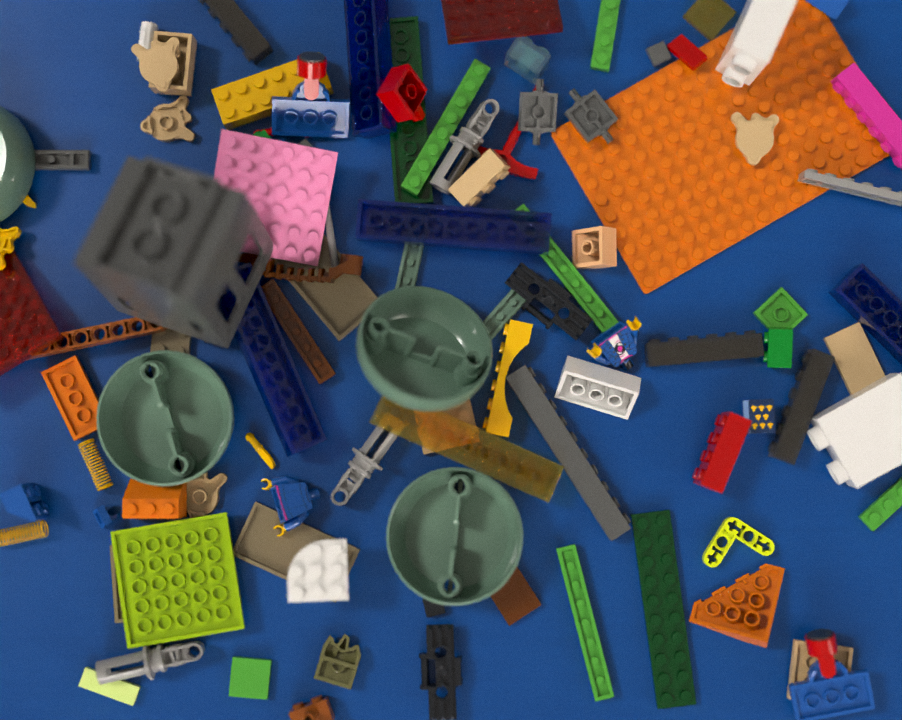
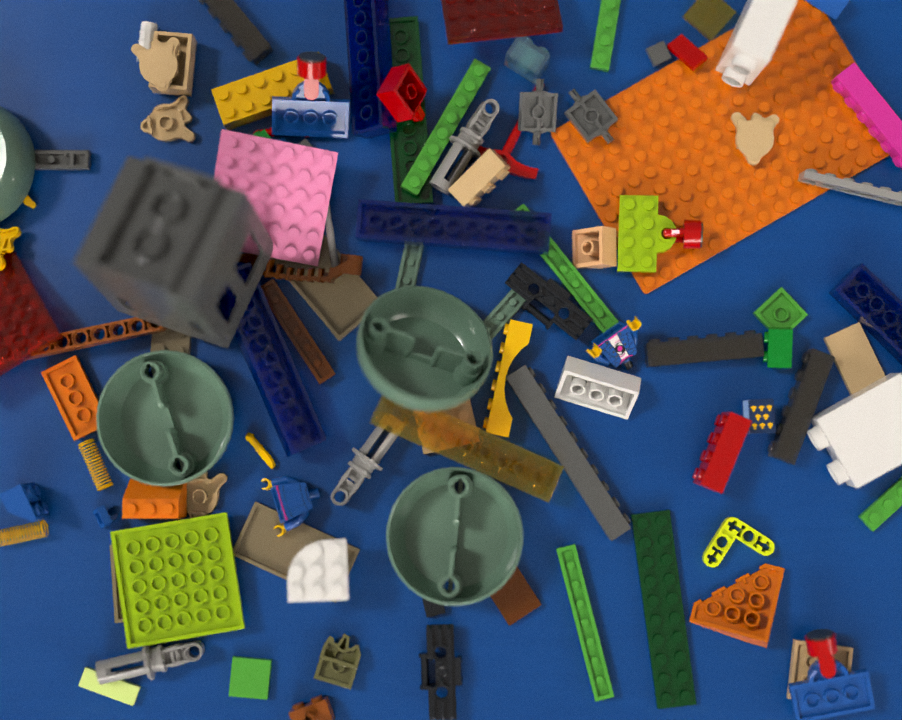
none -> lime plate [617,195,703,273]

